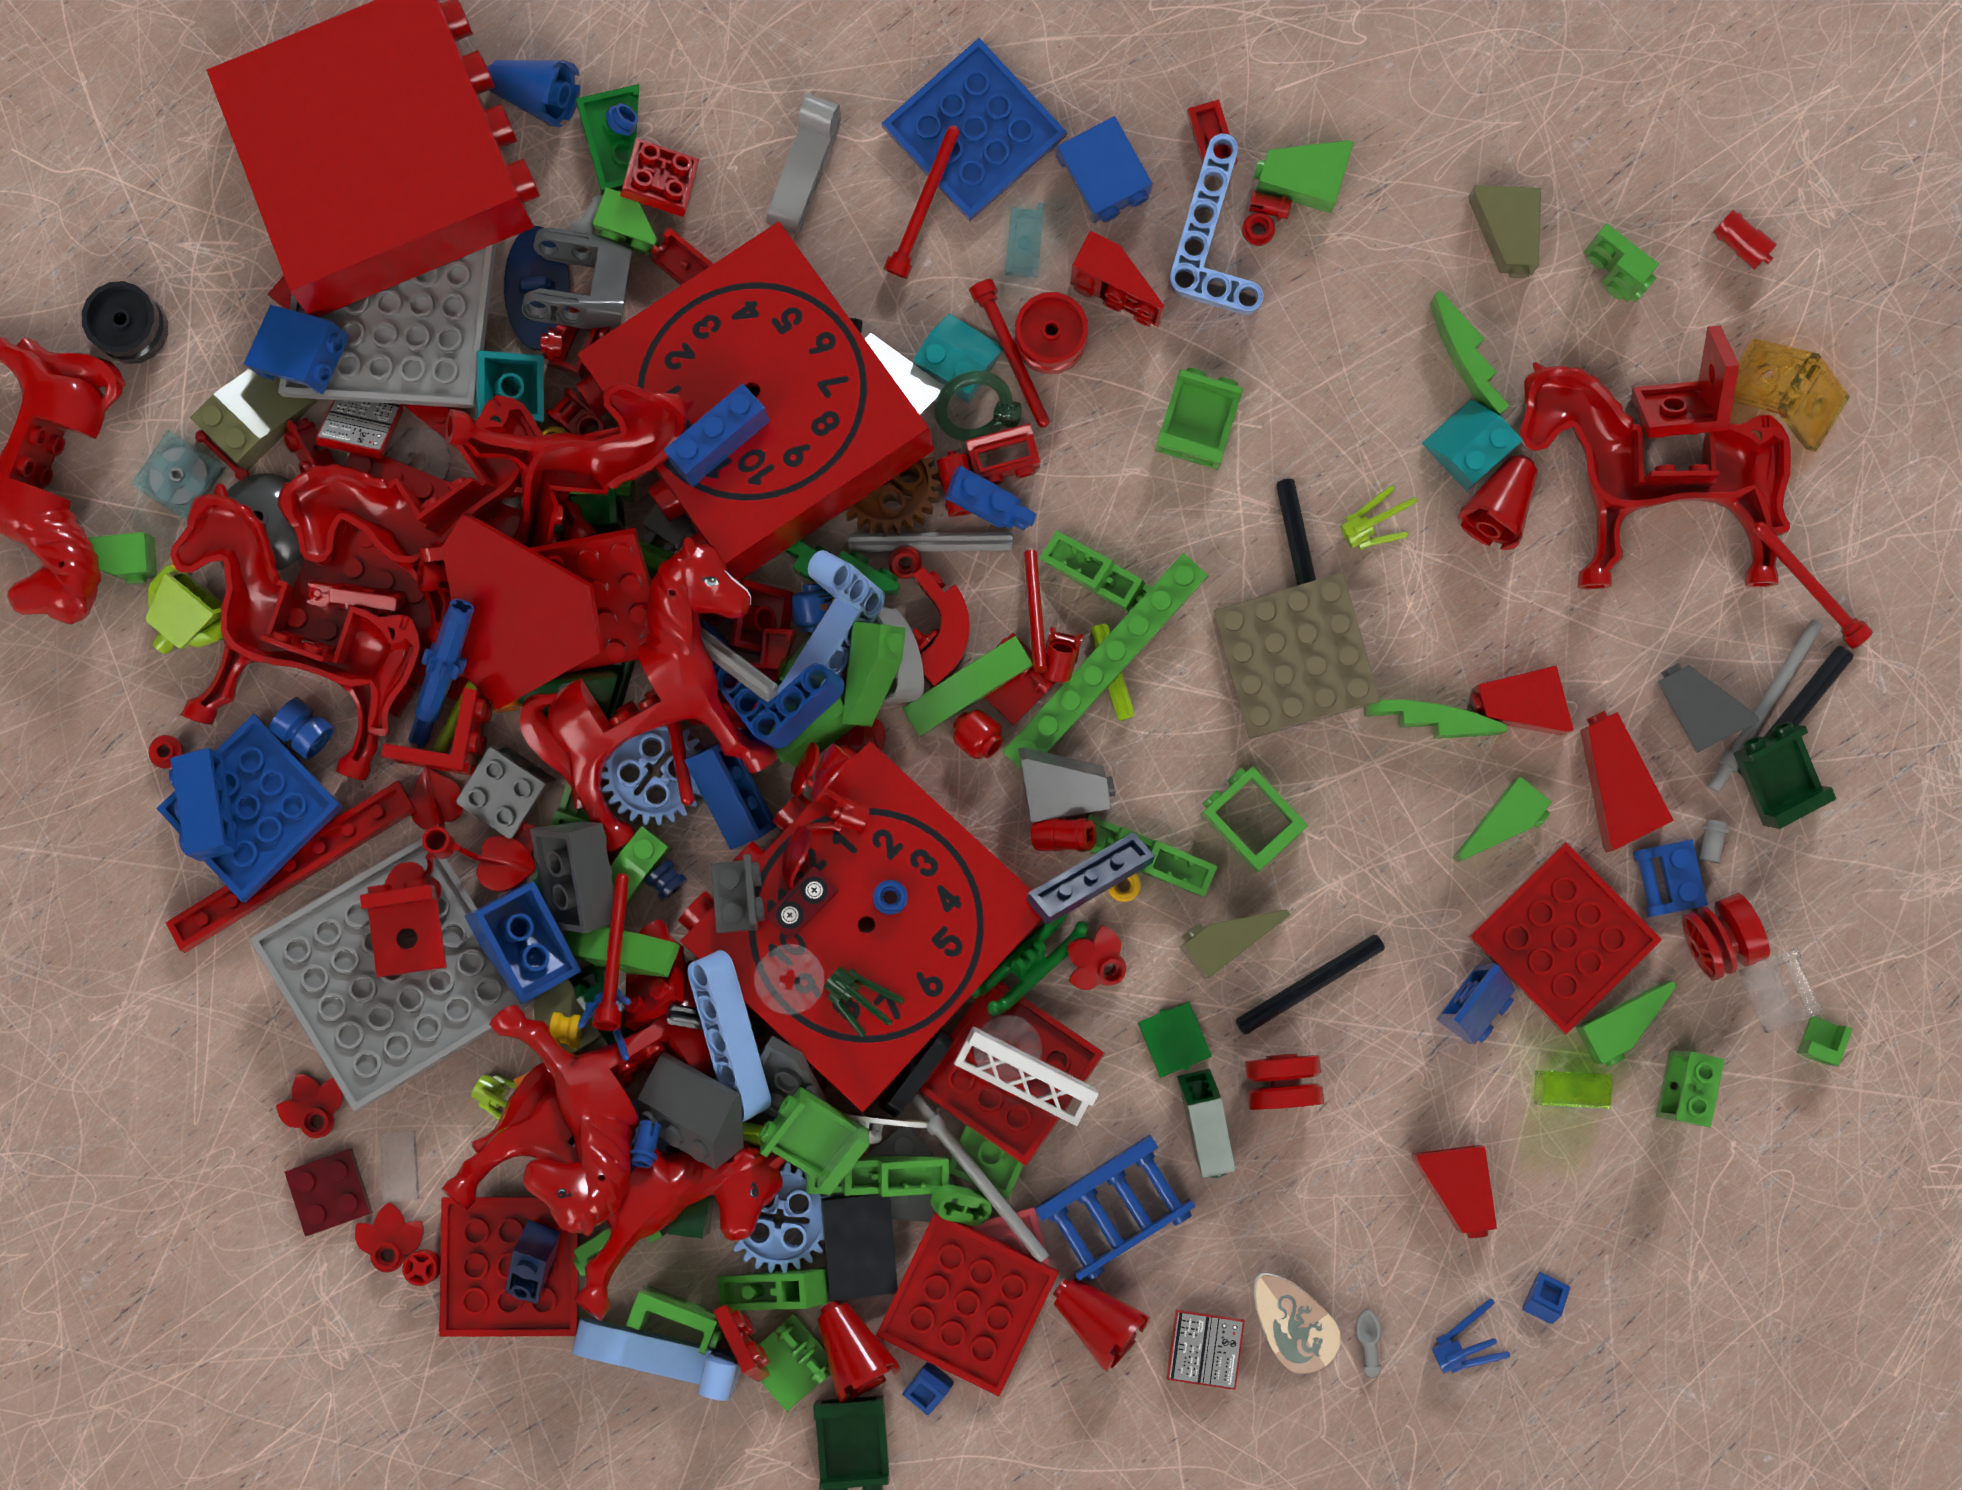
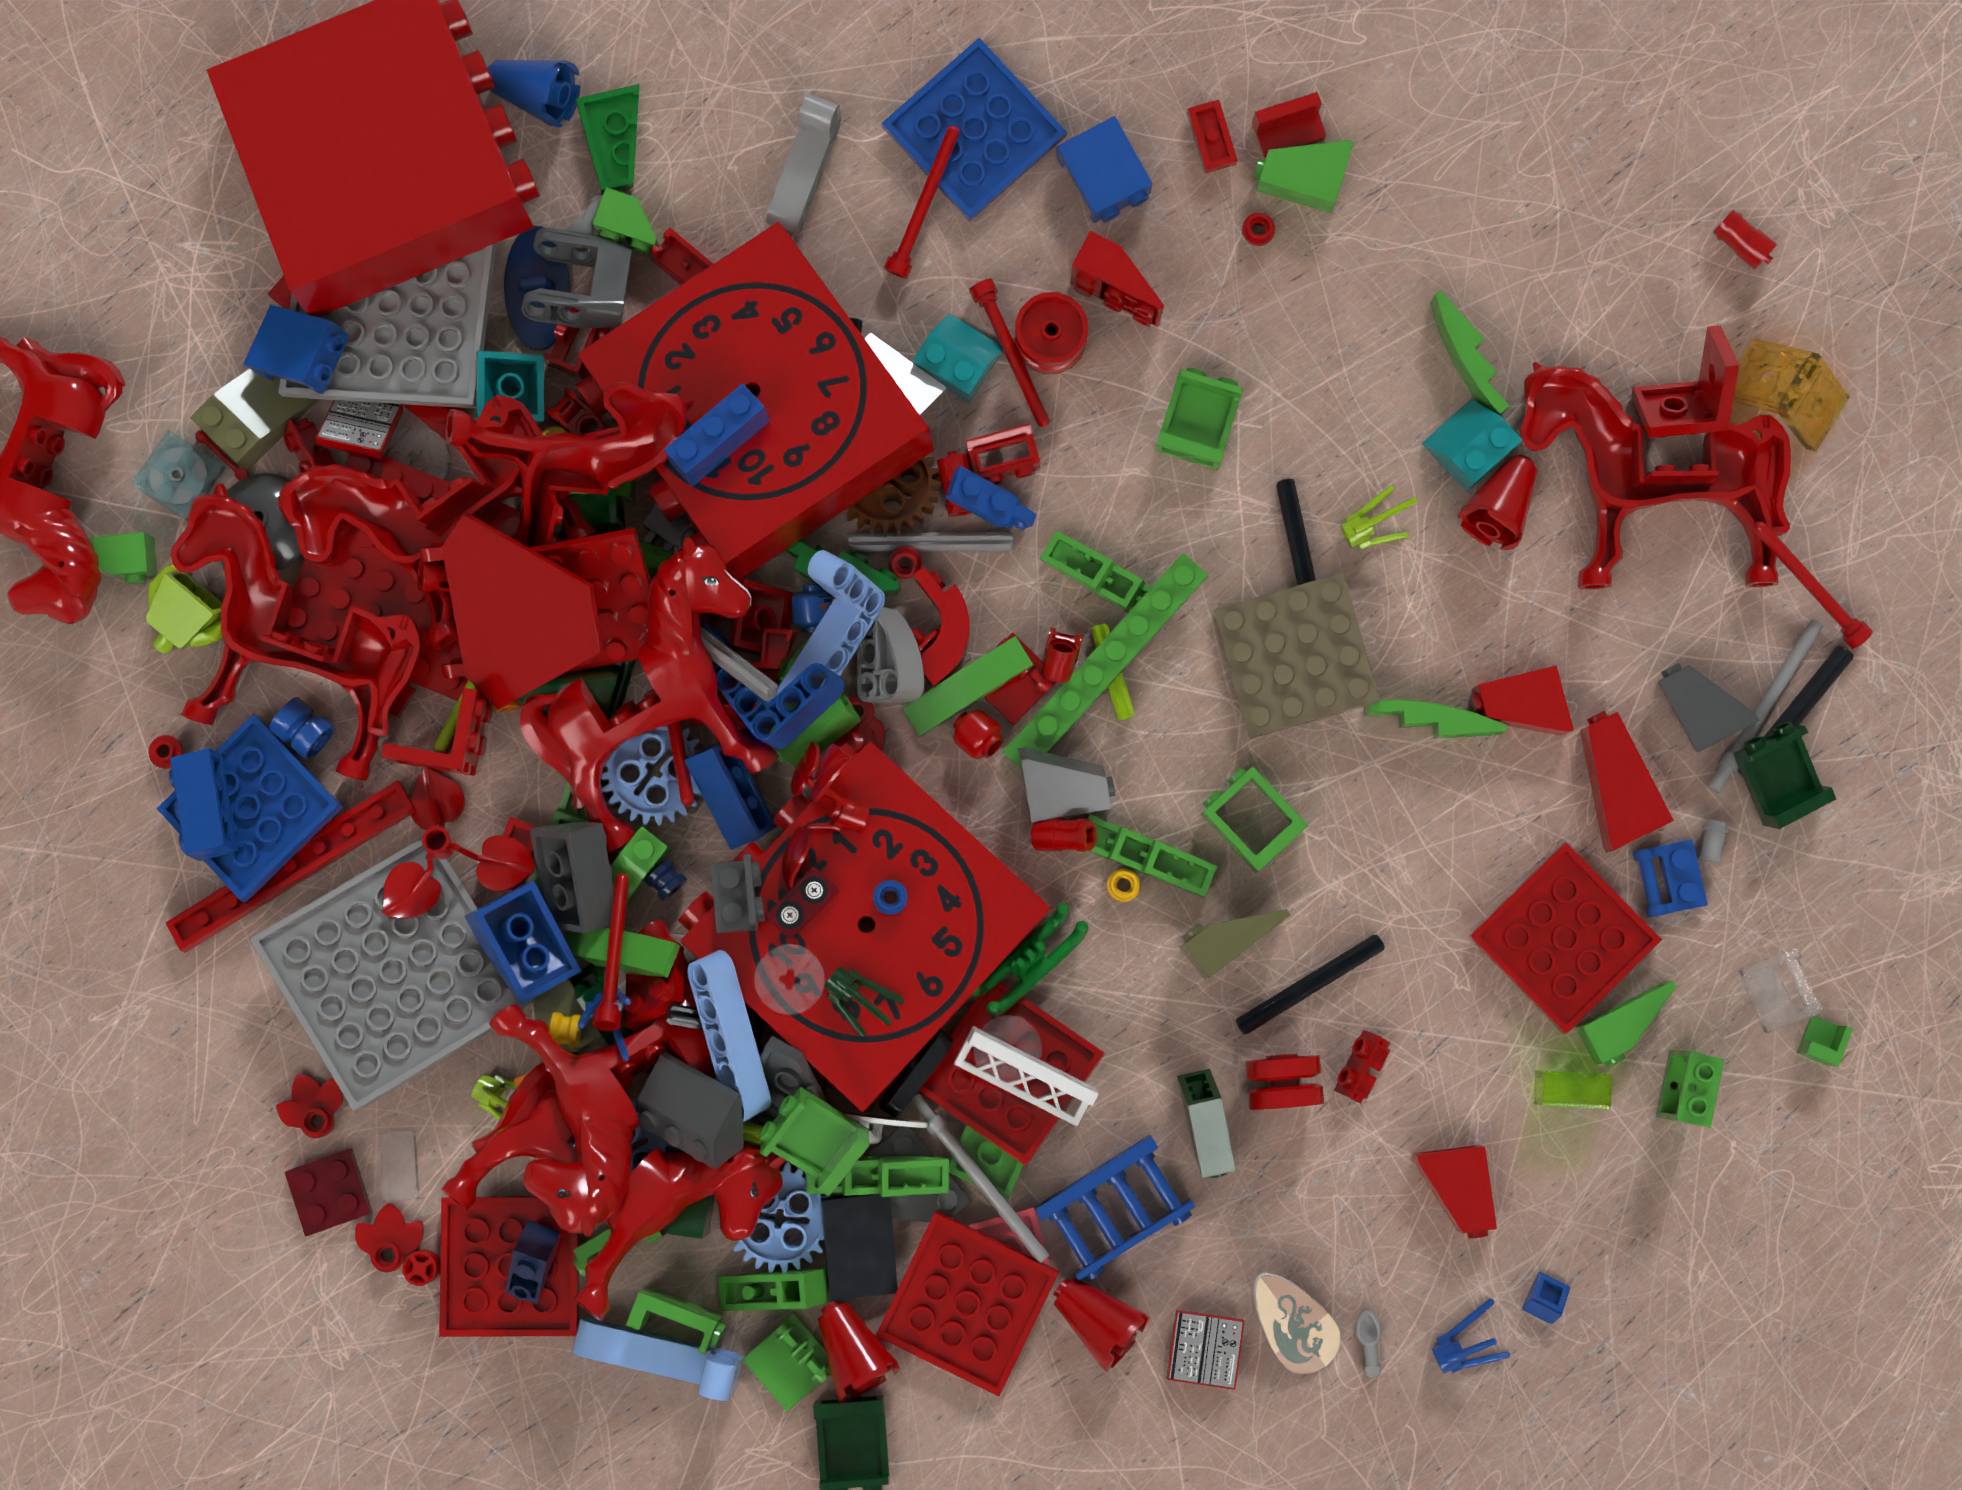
black wheel [82,281,168,364] -> none
red hinge [307,581,406,614] -> none
red bracket [360,879,447,978] -> none
blue piece [408,599,474,747] -> none
dark grey bracket [456,743,557,839] -> none
red plate [540,326,562,361] -> none
blue plate [606,103,638,136] -> none
red tile [620,138,699,217] -> none
blue pin [630,1120,661,1168] -> none
red plate [713,1304,770,1382] -> none
bright green slope [842,622,906,727] -> none
blue slope [902,1362,954,1415] -> none
bright green beam [930,1185,992,1226] -> none
clear green piece [935,371,1022,442] -> none
clear light blue panel [1005,203,1044,278] -> none
red bar [1024,550,1047,672] -> none
plate [1026,832,1155,925] -> none
red plate [1067,925,1126,990] -> none
green piece [1138,1002,1212,1078] -> none
light blue beam [1169,133,1264,315] -> none
red pin [1249,191,1292,221] -> none
blue slope [1436,963,1515,1044] -> none
bright green slope [1452,777,1552,862] -> none
olive slope [1469,185,1541,278] -> none
bright green plate [1584,223,1659,302] -> none
red wheel [1682,893,1770,981] -> none
none -> red panel [1252,92,1326,158]
none -> red hinge [1334,1030,1391,1104]

